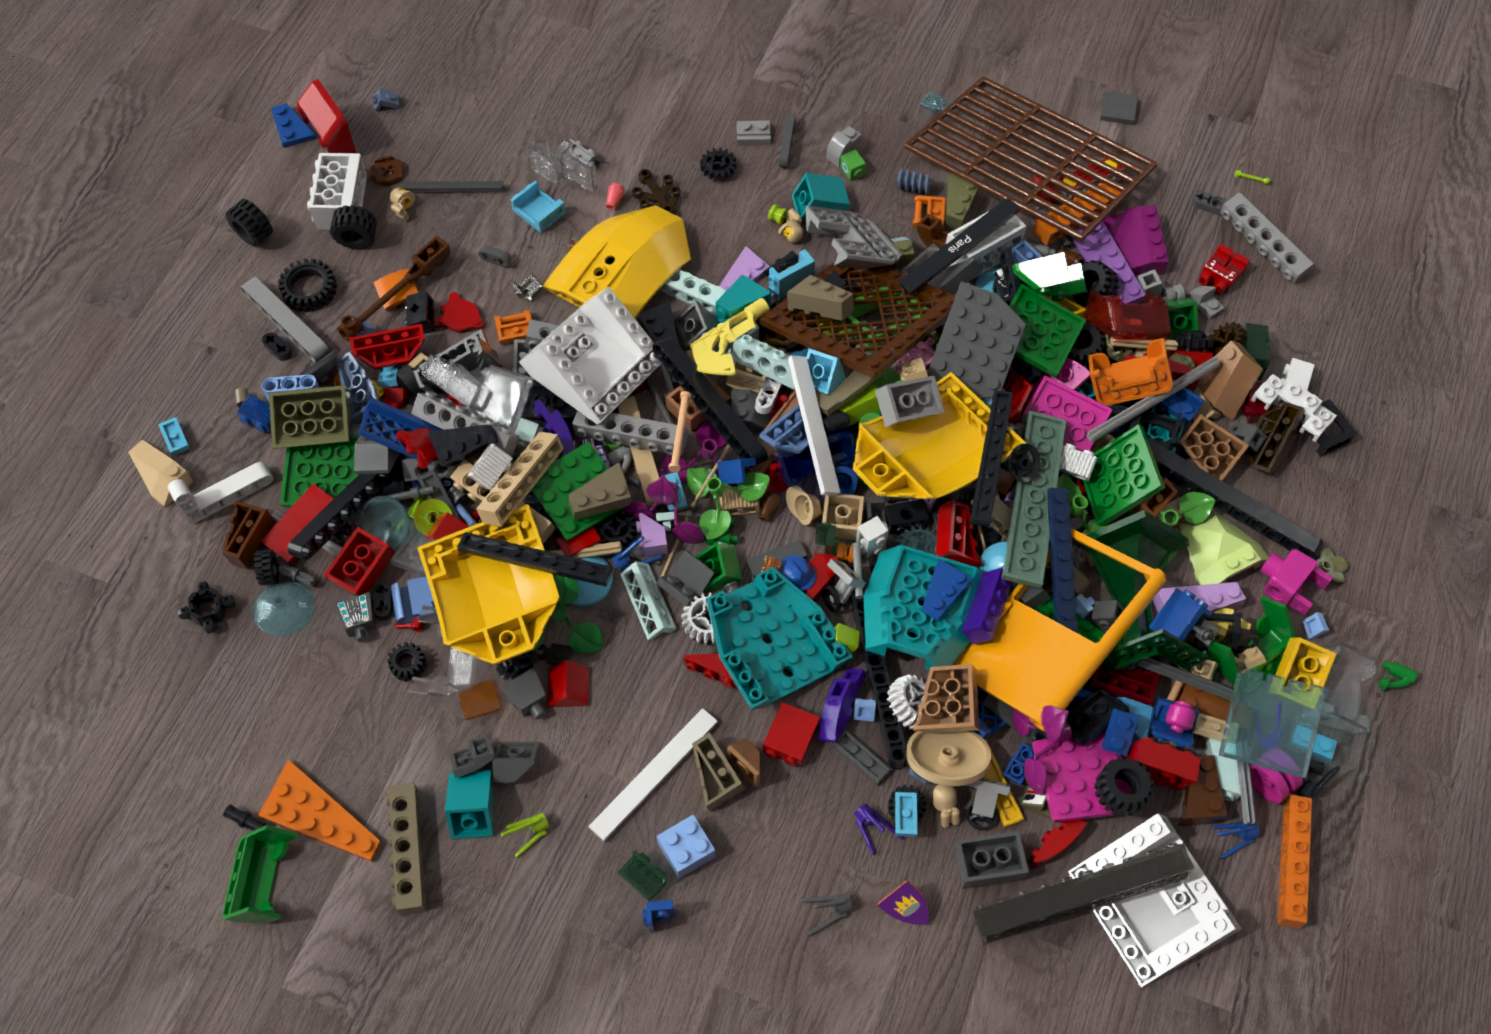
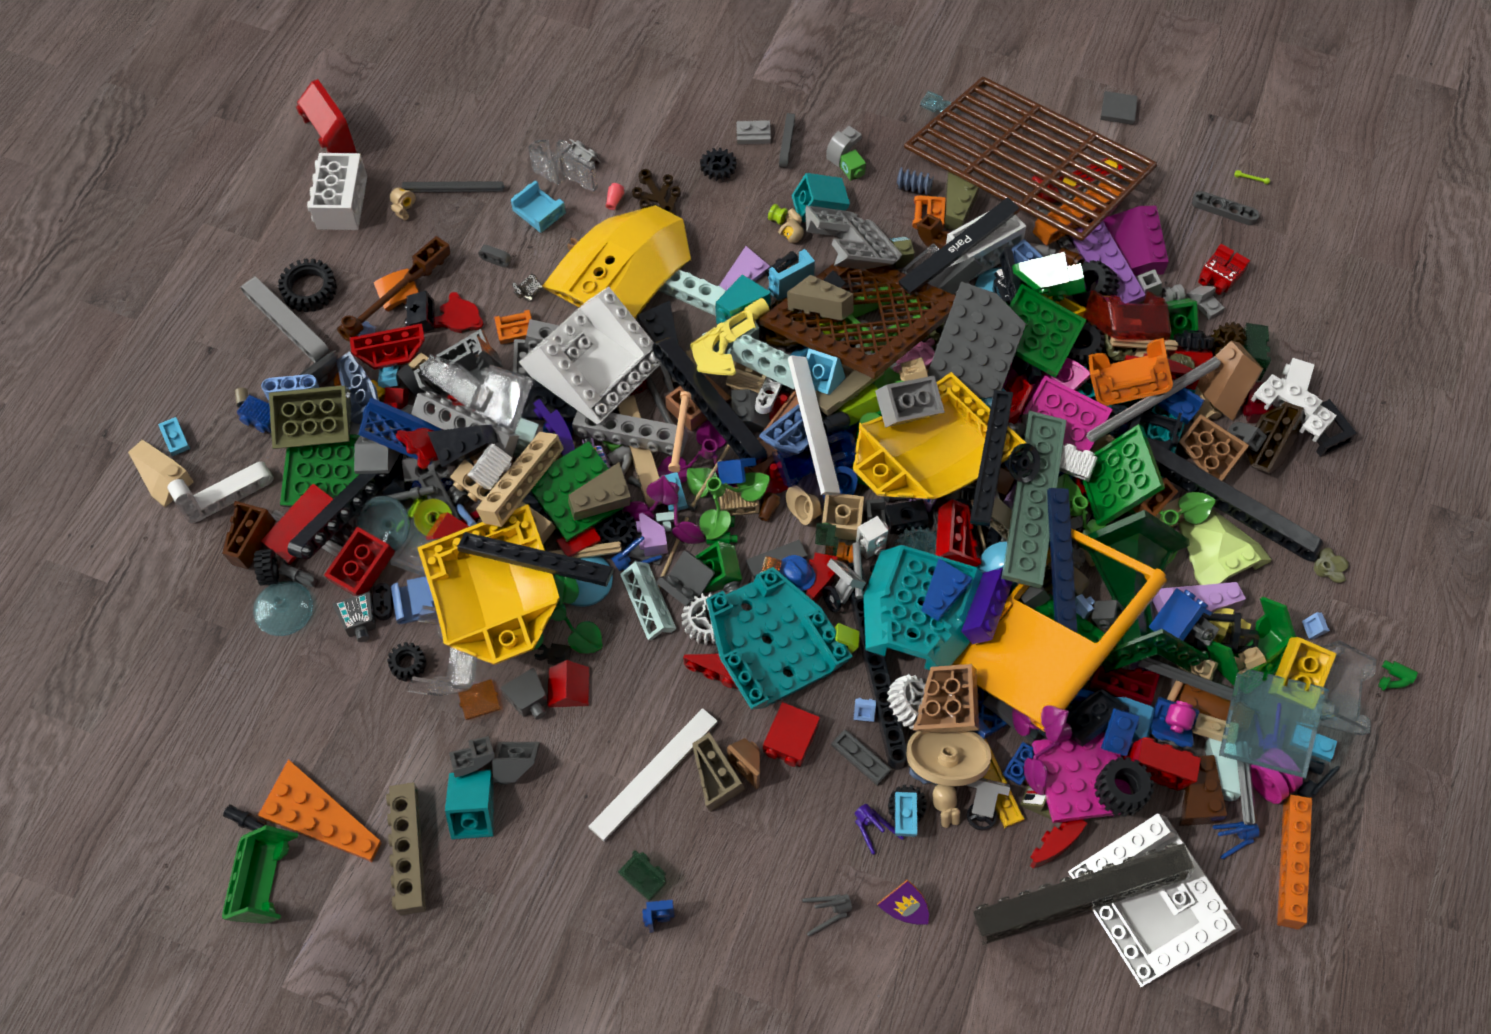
black piece [178,581,236,634] -> none
black tyre [225,199,273,247] -> none
black beam [262,332,292,361] -> none
blue wing [271,103,316,148] -> none
black tyre [330,205,377,249] -> none
reddish brown tile [370,156,405,186] -> none
sand blue bracket [372,88,399,111] -> none
red hand [395,617,425,632] -> none
black gear [496,648,539,680] -> none
lime plant [501,813,550,857] -> none
light blue brick [657,815,716,879] -> none
dark grey slope [674,300,718,351] -> none
dark purple slope [818,668,867,743] -> none
dark grey brick [953,831,1029,889] -> none
light grey brick [1220,192,1314,284] -> none
dark pink piece [1260,549,1333,616] -> none

